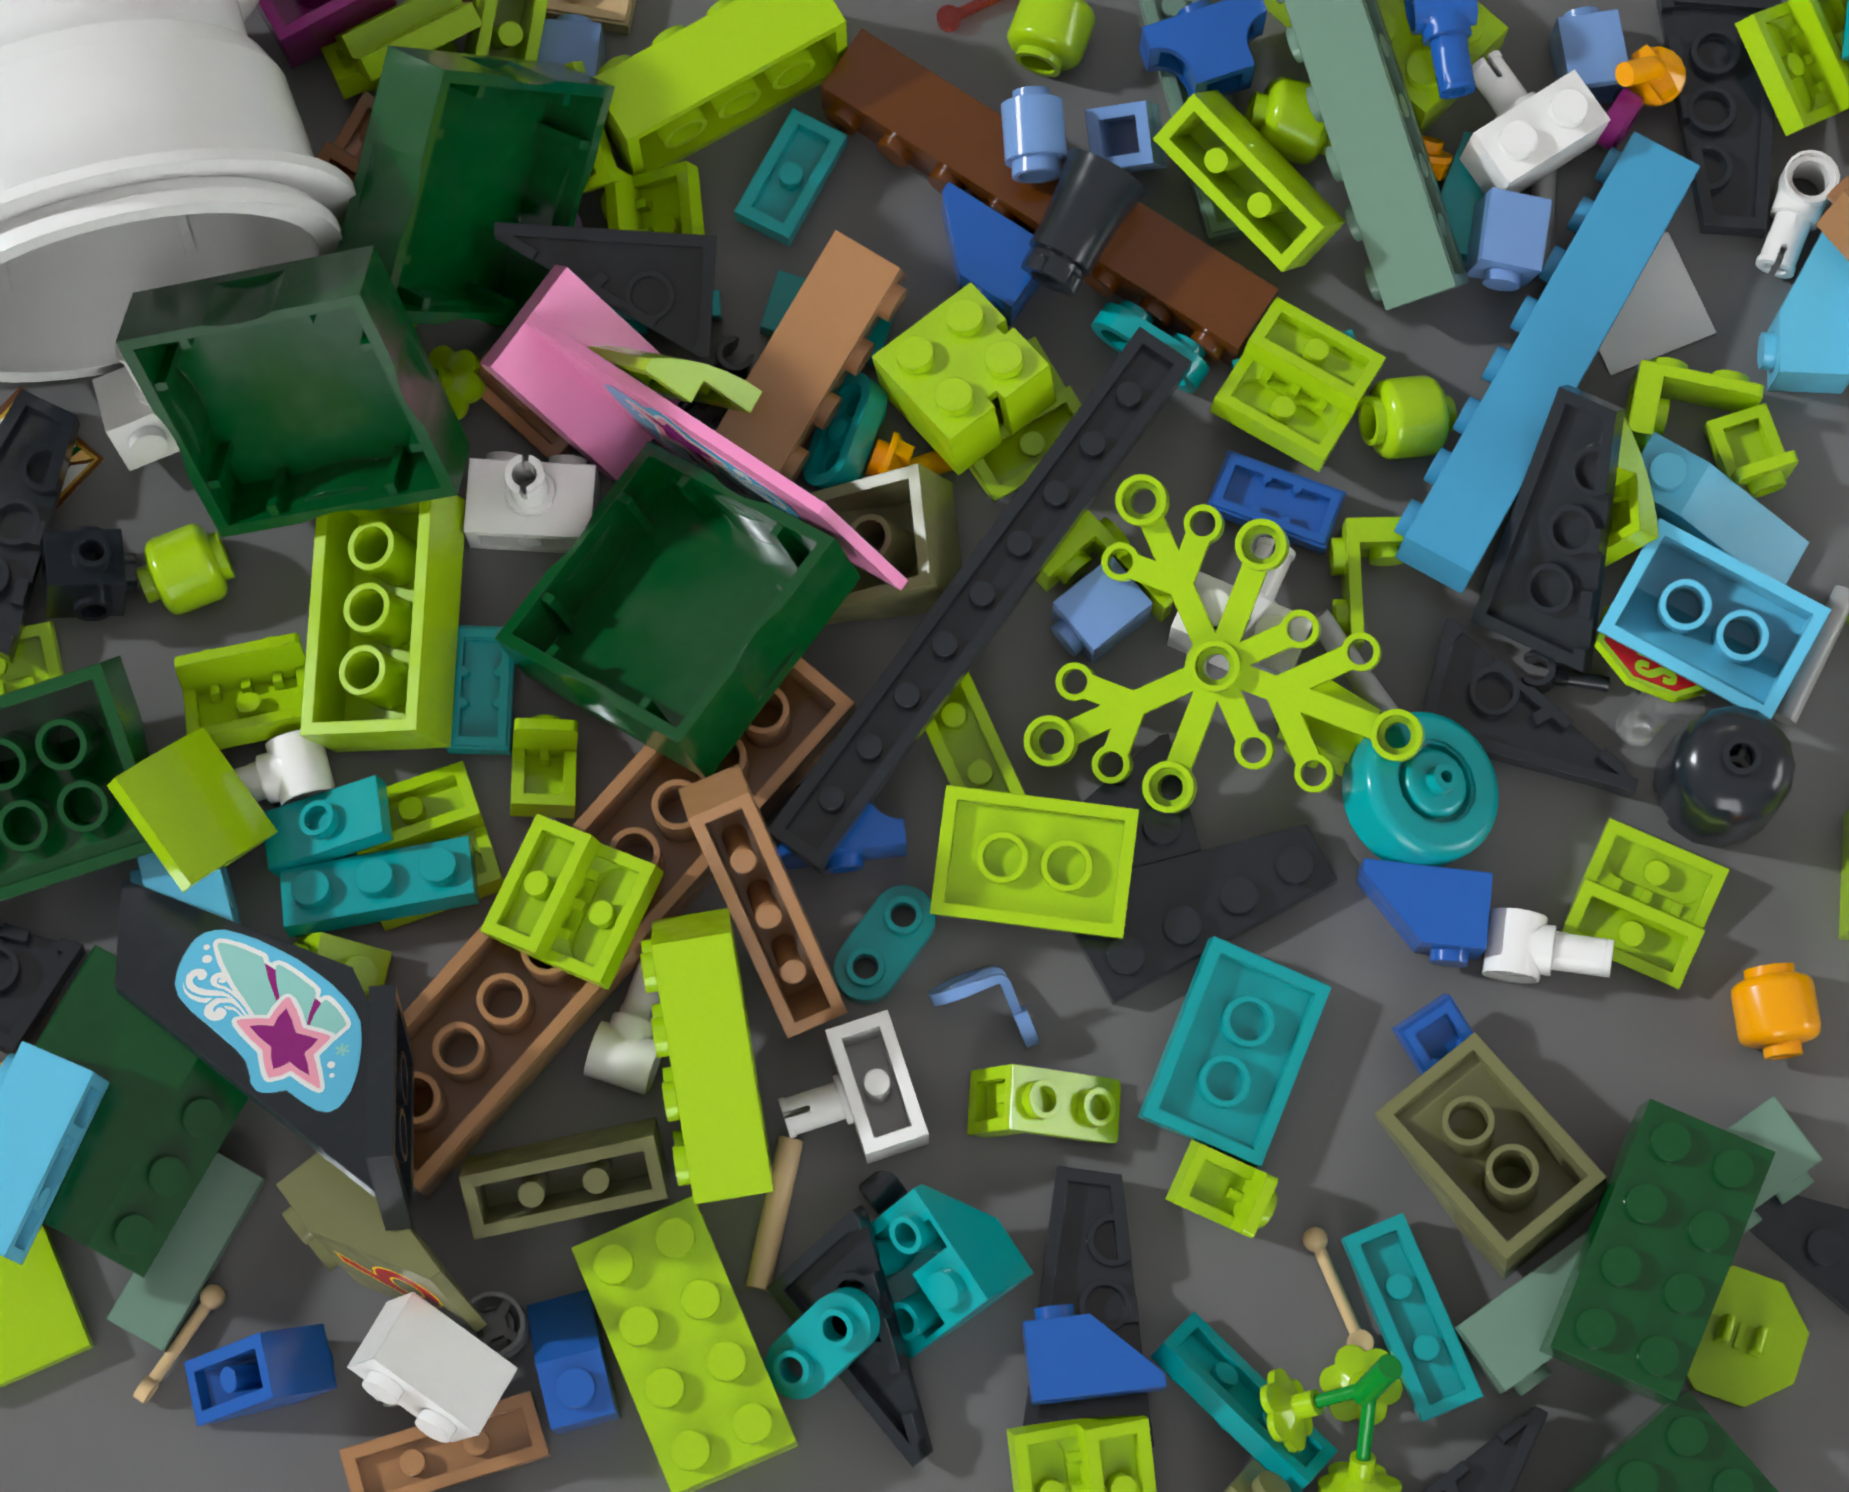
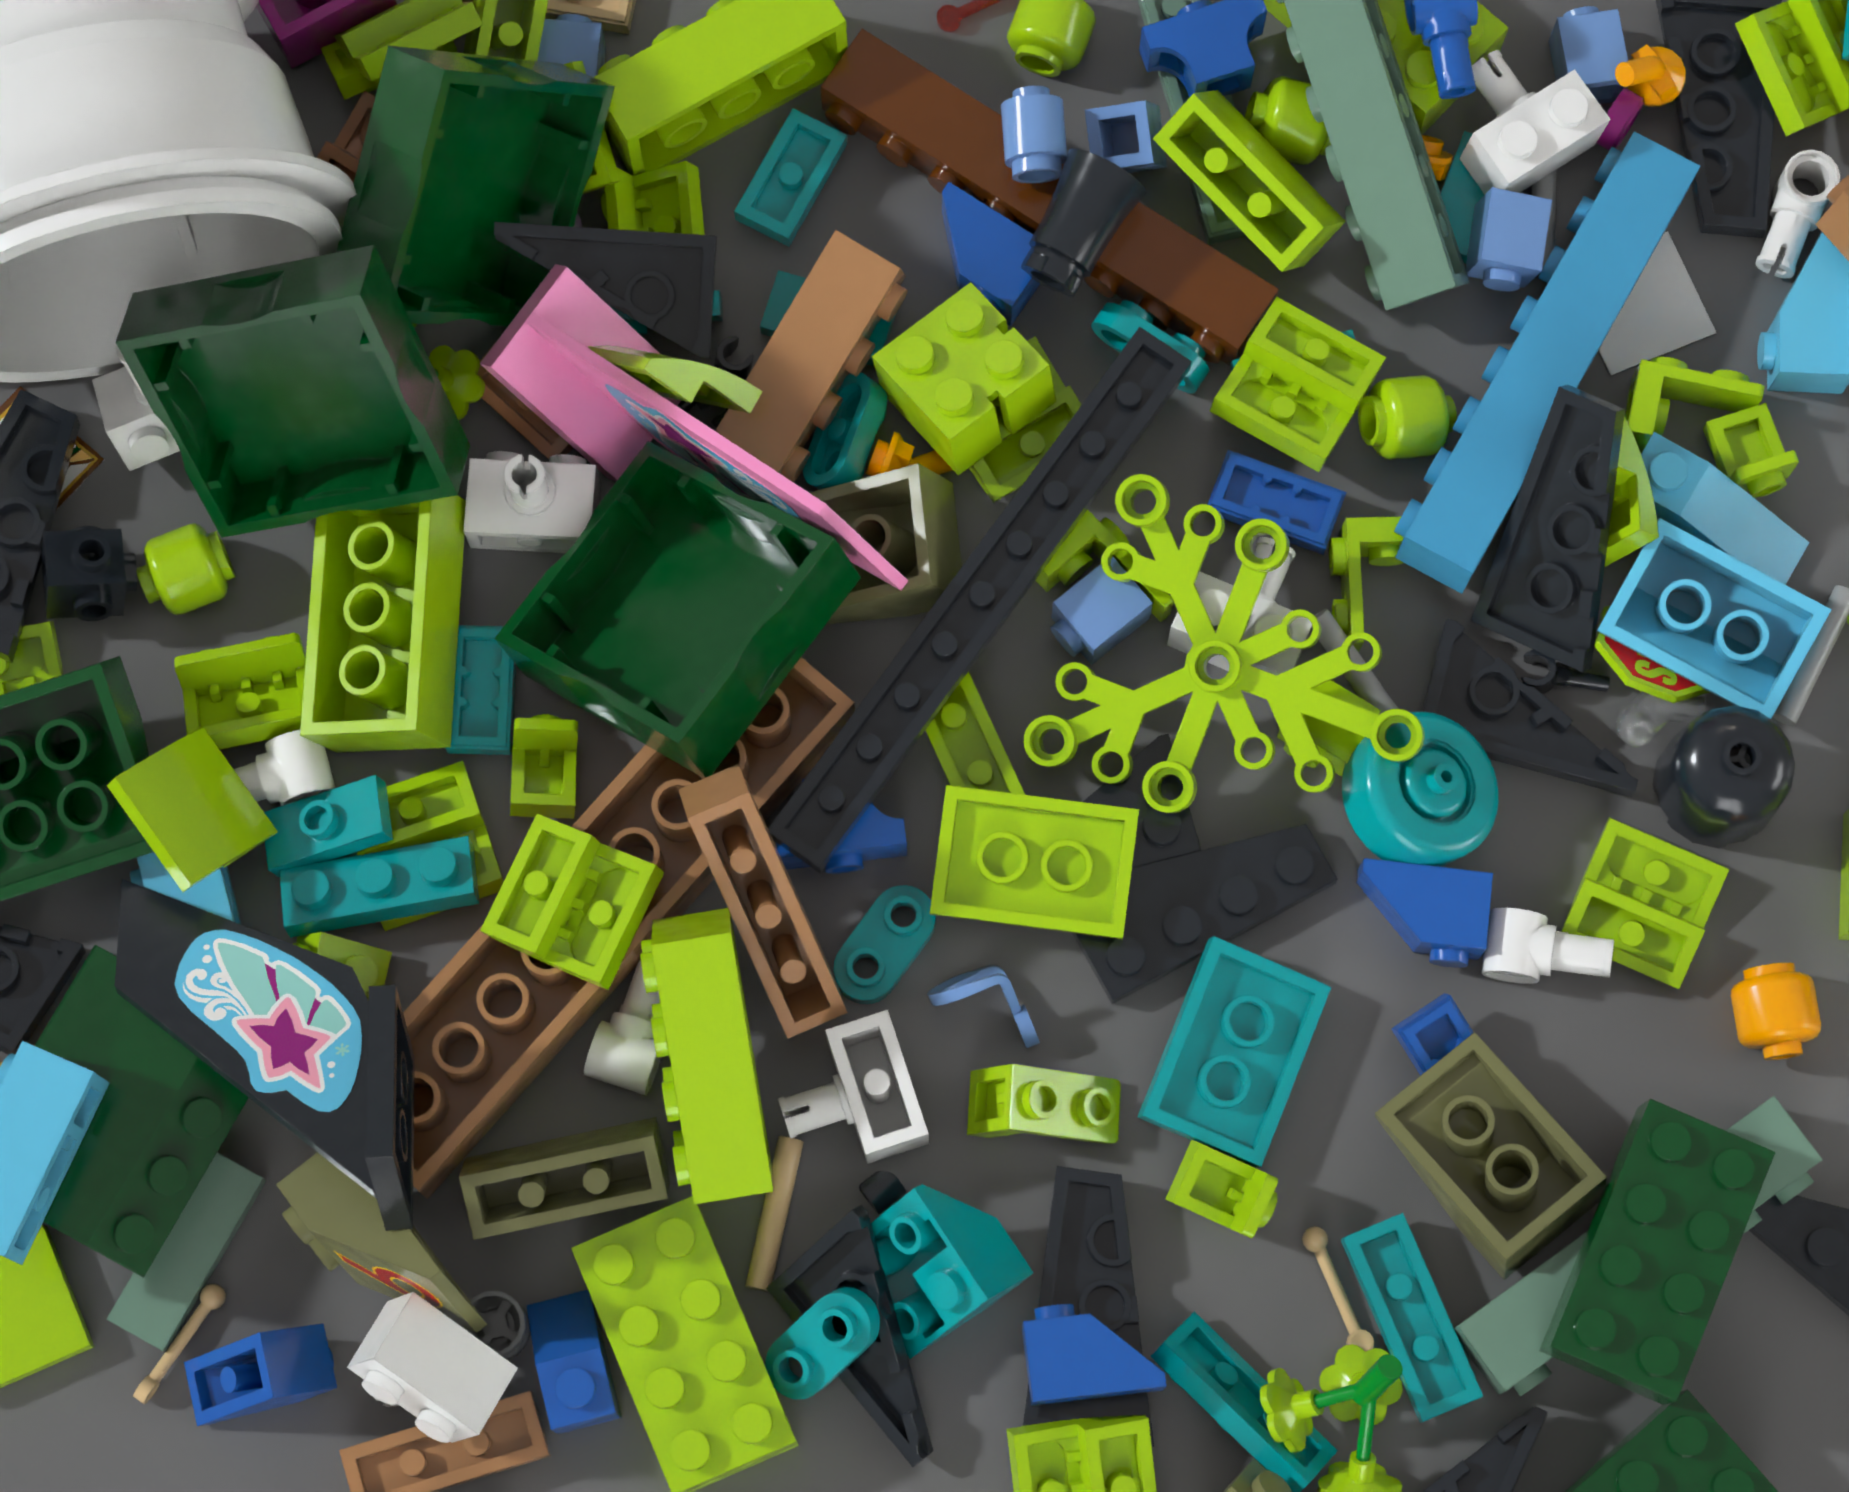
lime piece [1686,1265,1810,1408] -> none

